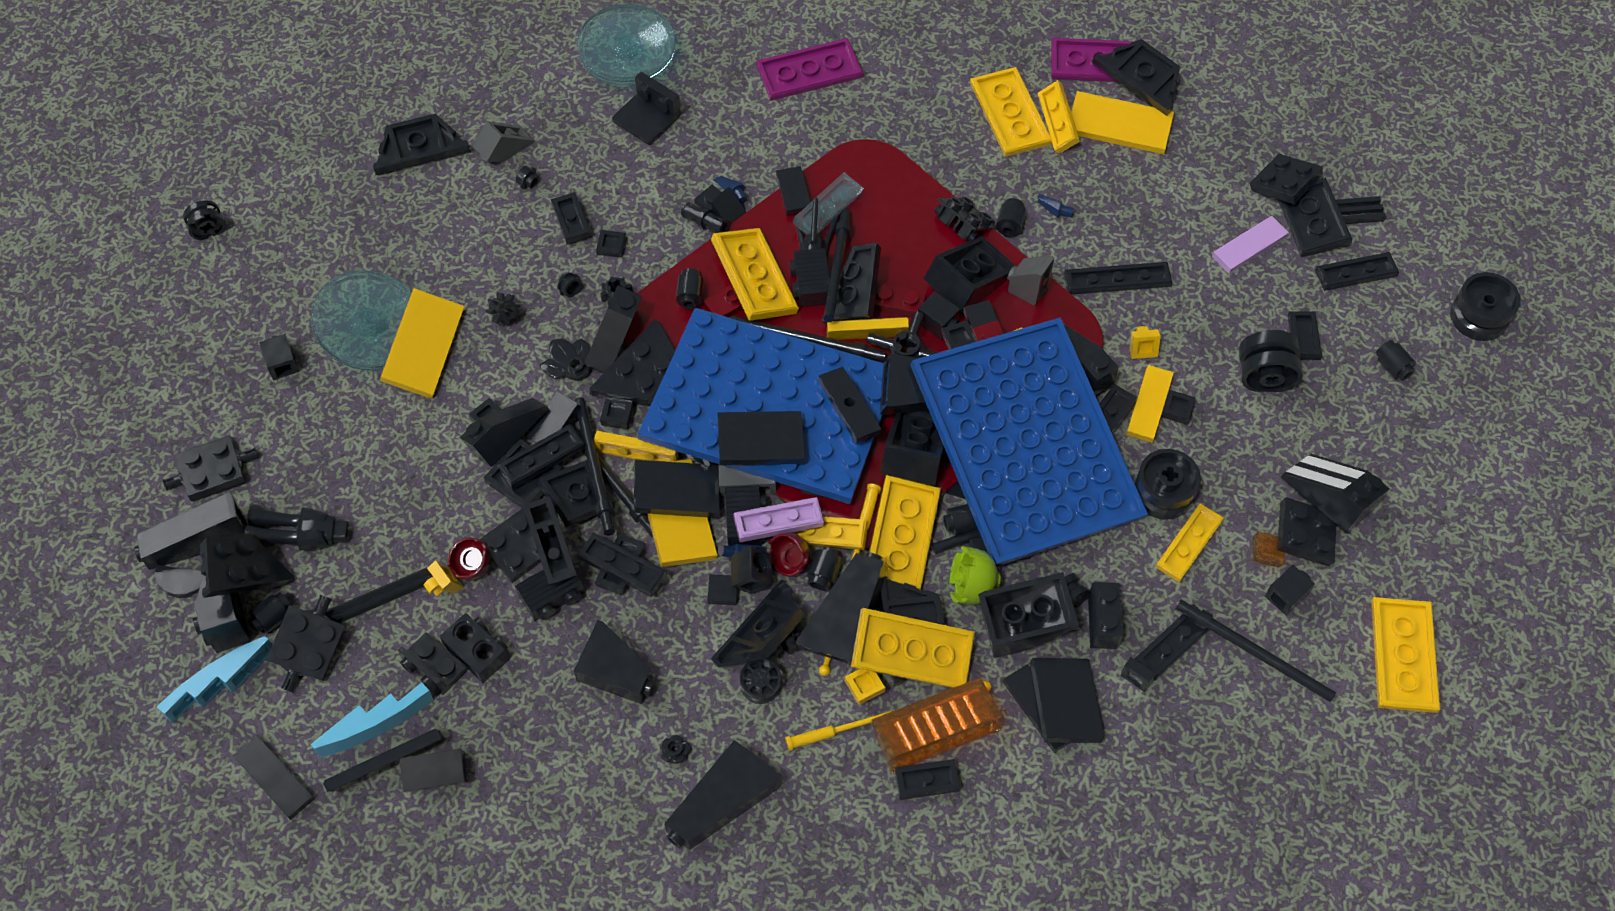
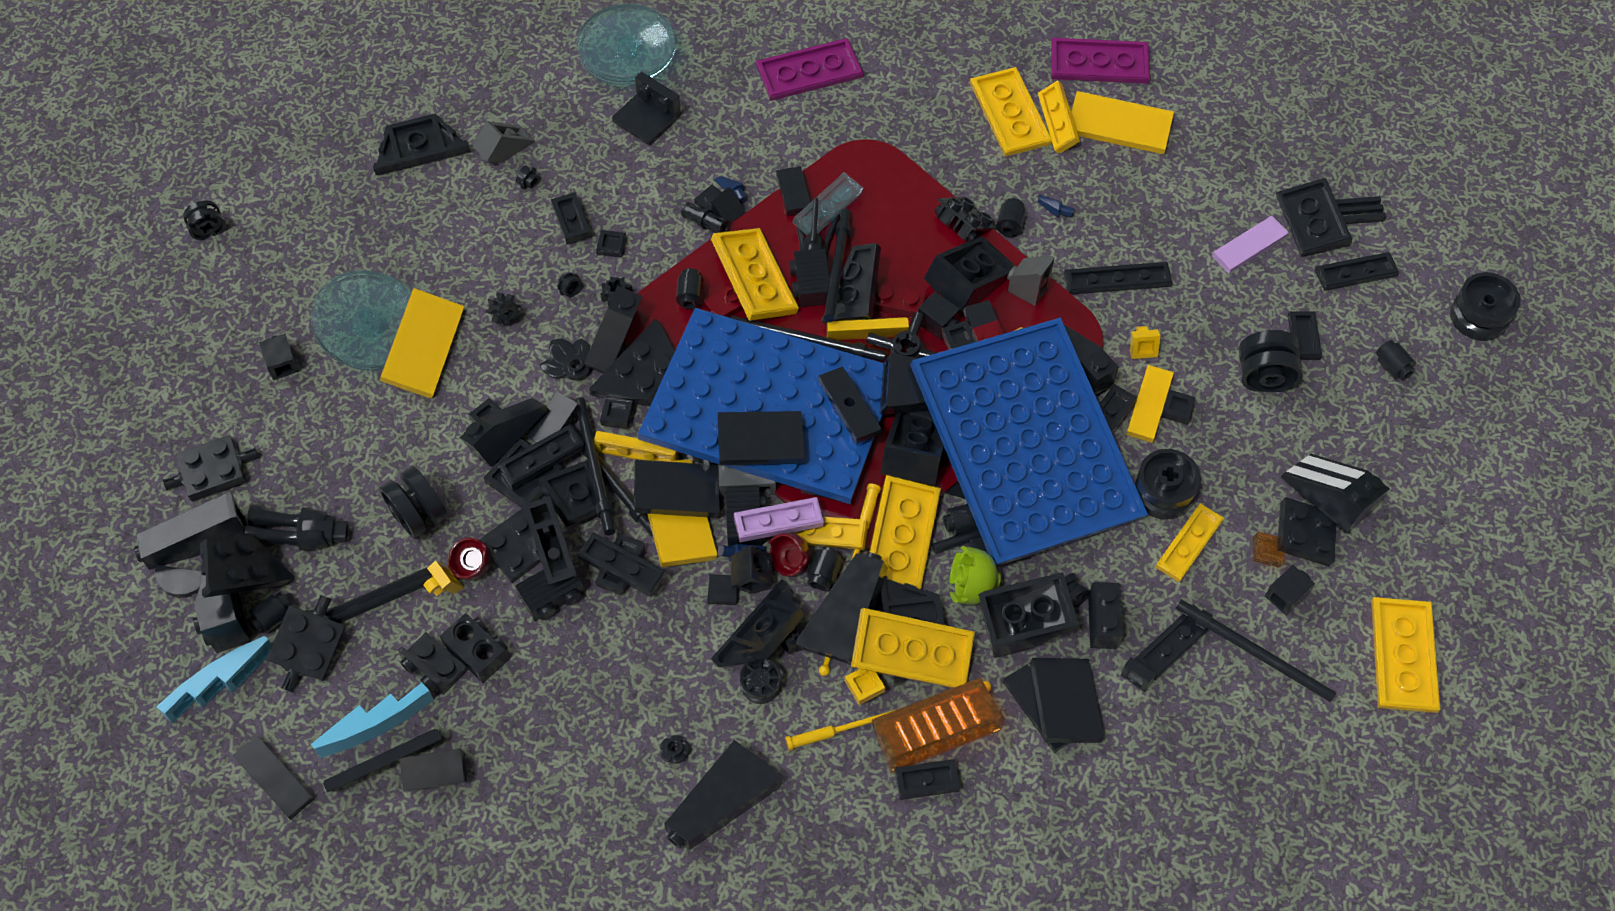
black slope [574,620,655,704] -> none
black wing [1092,39,1181,116] -> none
black plate [1250,154,1323,204] -> none
none -> black wheel [379,466,448,539]

